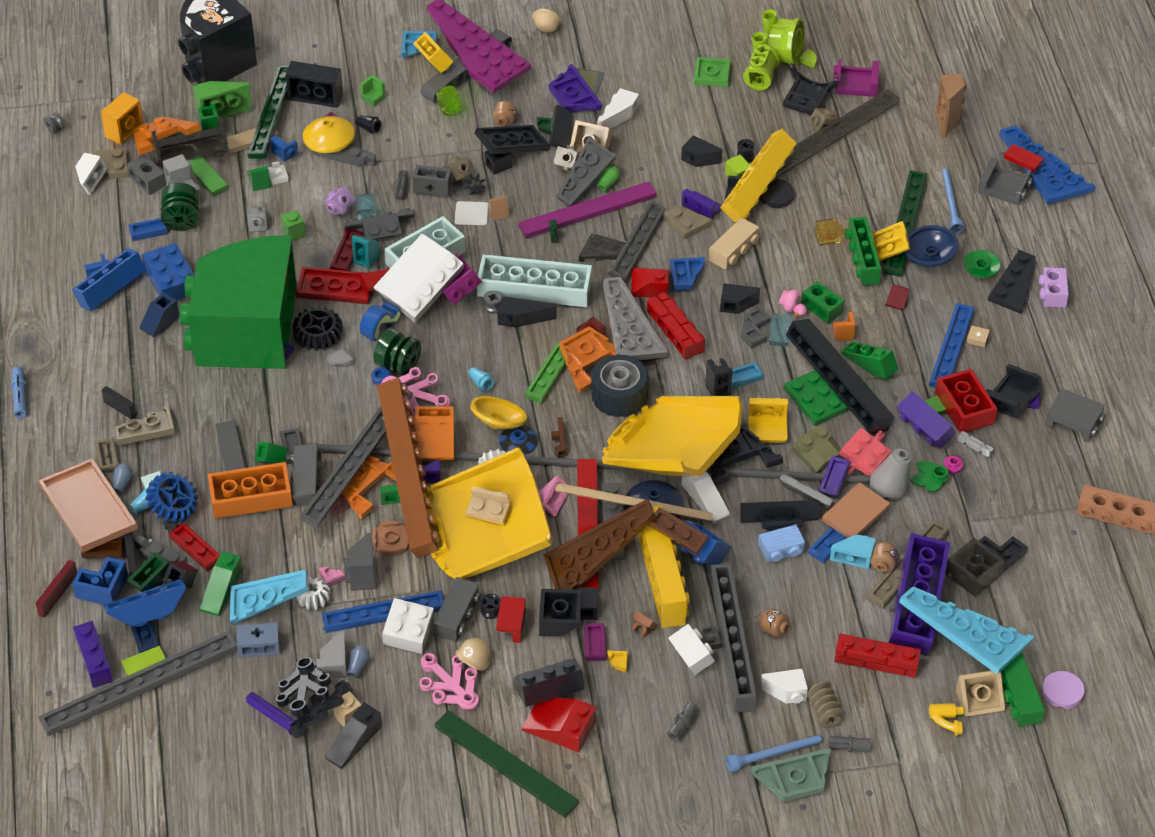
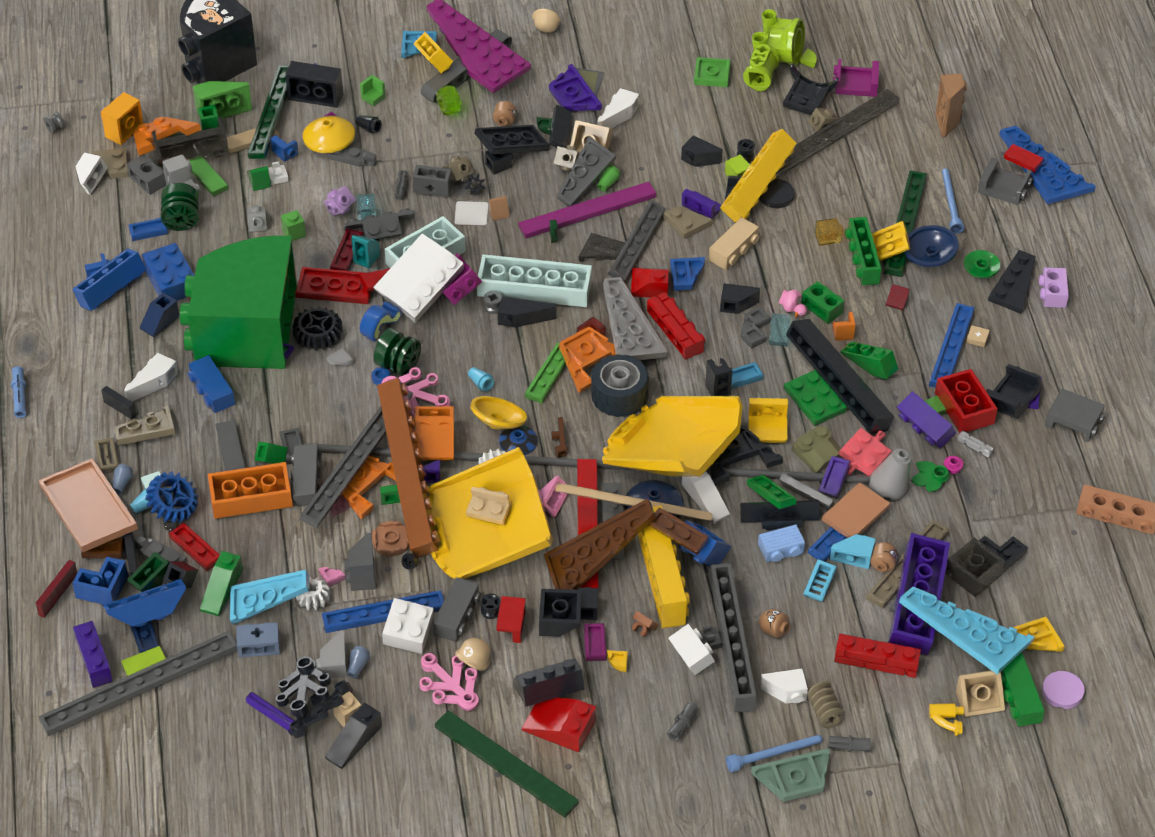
none -> white slope [124,353,178,402]
none -> blue brick [187,355,235,413]
none -> black hinge [401,553,419,569]
none -> green tile [747,475,796,509]
none -> medium azure slope [803,559,837,602]
none -> yellow wing [1013,617,1065,652]

